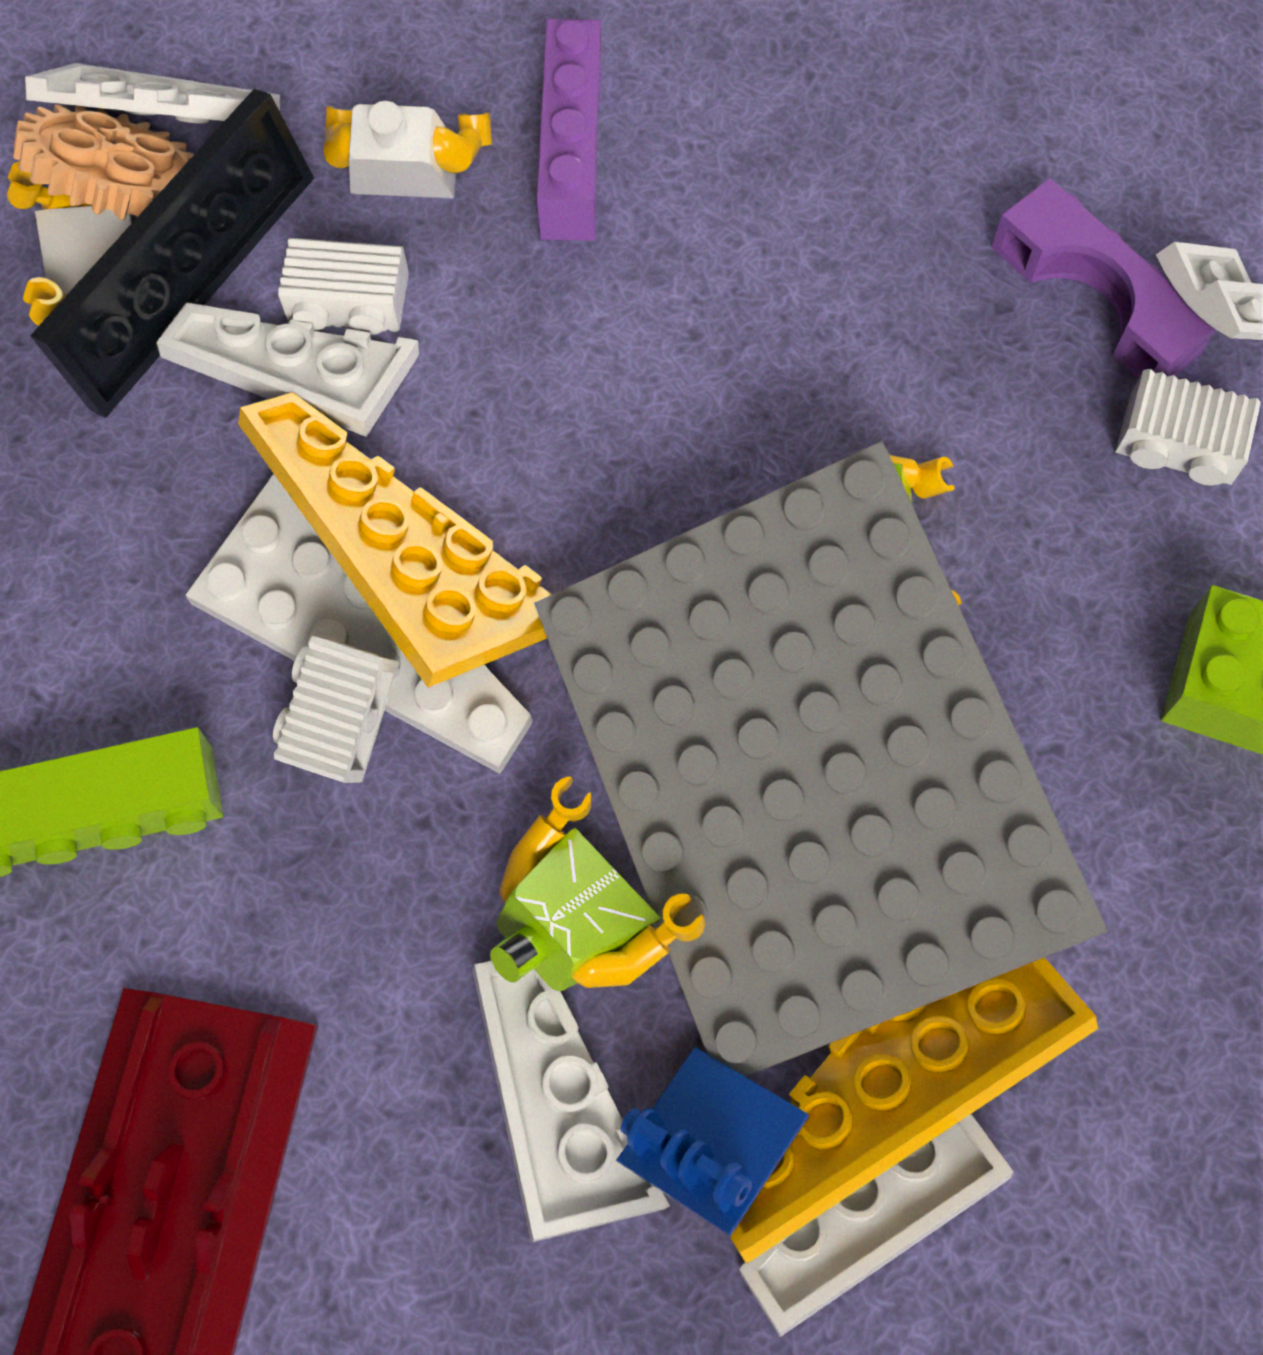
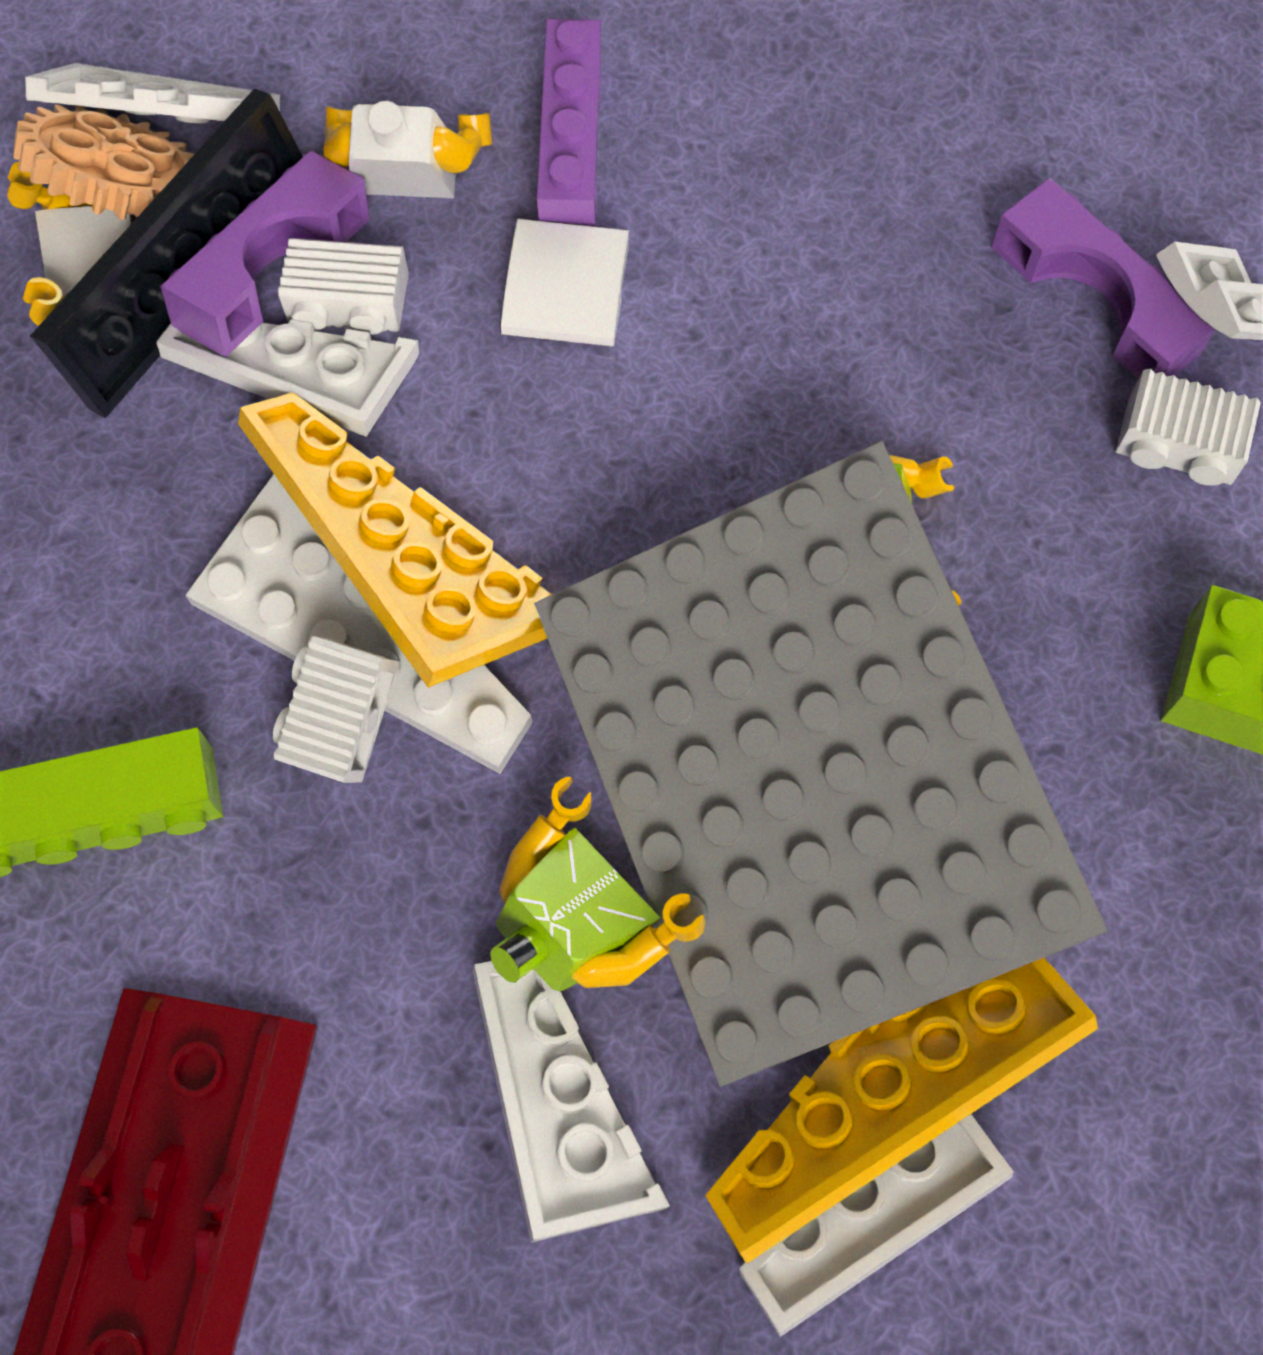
blue hinge [616,1047,809,1237] -> none
none -> medium lavender arch [160,151,370,358]
none -> white slope [501,219,629,346]

